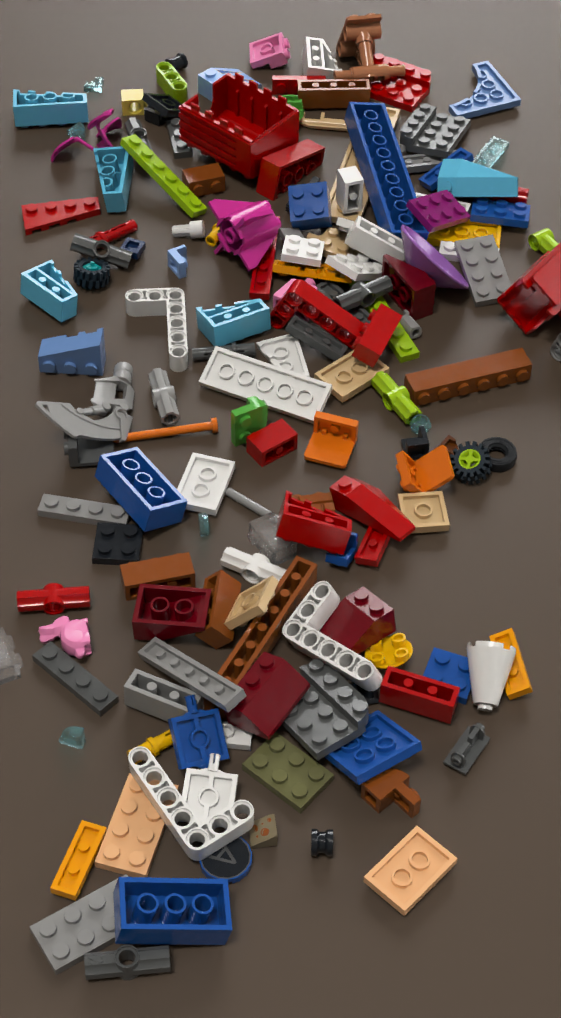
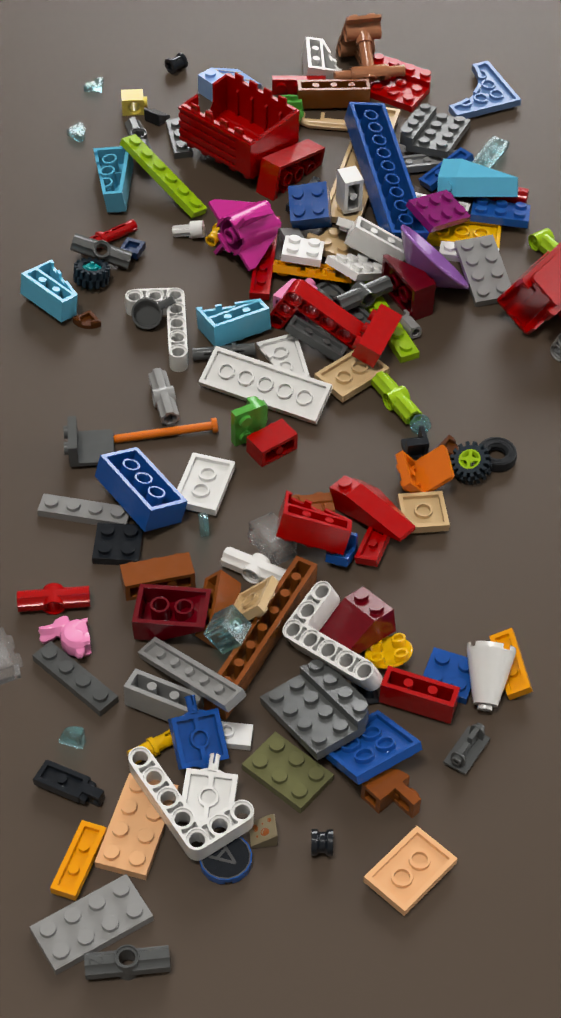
medium azure wedge [13,89,89,128] -> none
red wing [21,197,101,236] -> none
light grey piece [35,362,135,443] -> none
medium blue wedge [38,328,106,376] -> none
dark pink plant [51,108,122,163] -> none
blue brick [113,877,232,945] -> none
black plate [142,93,182,119] -> none
lime beam [156,62,188,104] -> none
light blue bracket [167,245,188,279] -> none
dark orange brick [182,163,225,197] -> none
dark red slope [224,652,311,740] -> none
light grey piece [225,487,278,525] -> none
bright pink plate [249,32,291,69] -> none
orange bracket [304,411,359,469] -> none
dark orange brick [404,348,533,406] -> none
none -> black hinge [33,760,105,807]
none -> reddish brown tile [73,310,101,329]
none -> dark grey piece [131,295,176,329]
none -> clear light blue piece [204,604,252,654]

